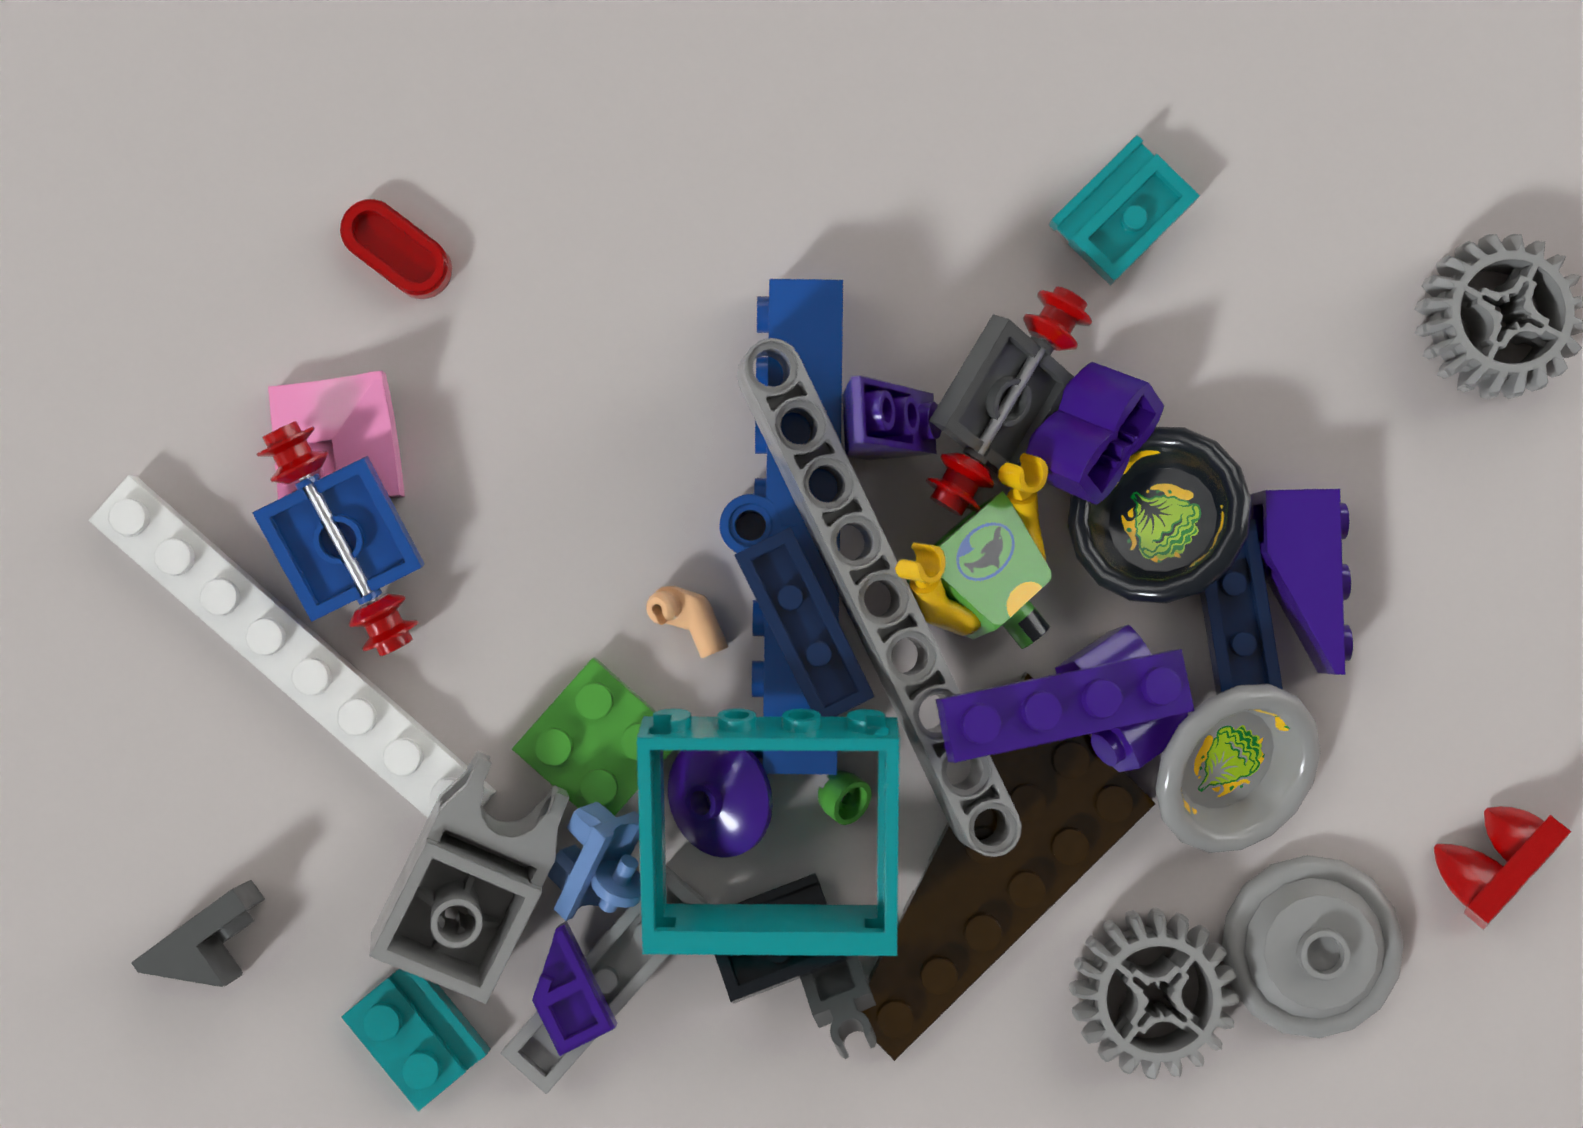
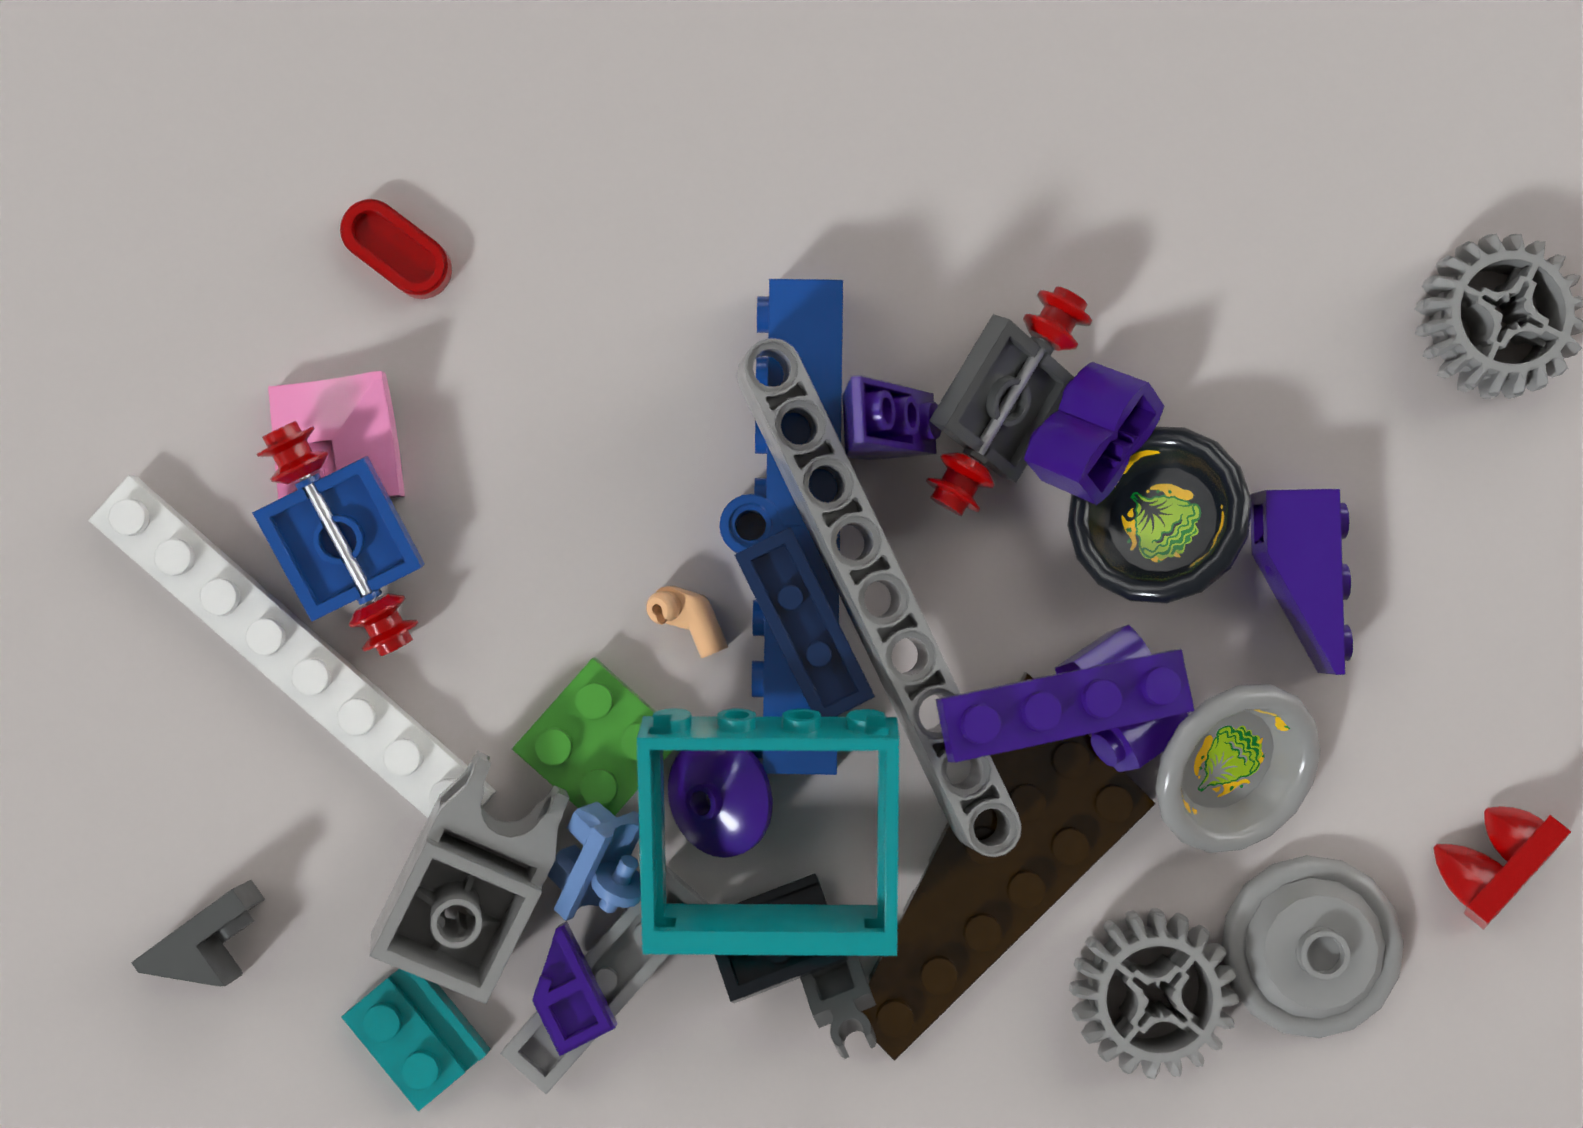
bright green hinge [818,770,872,825] -> none
torso [895,453,1052,649] -> none
teal plate [1049,135,1200,286] -> none
dark blue plate [1200,519,1283,695] -> none

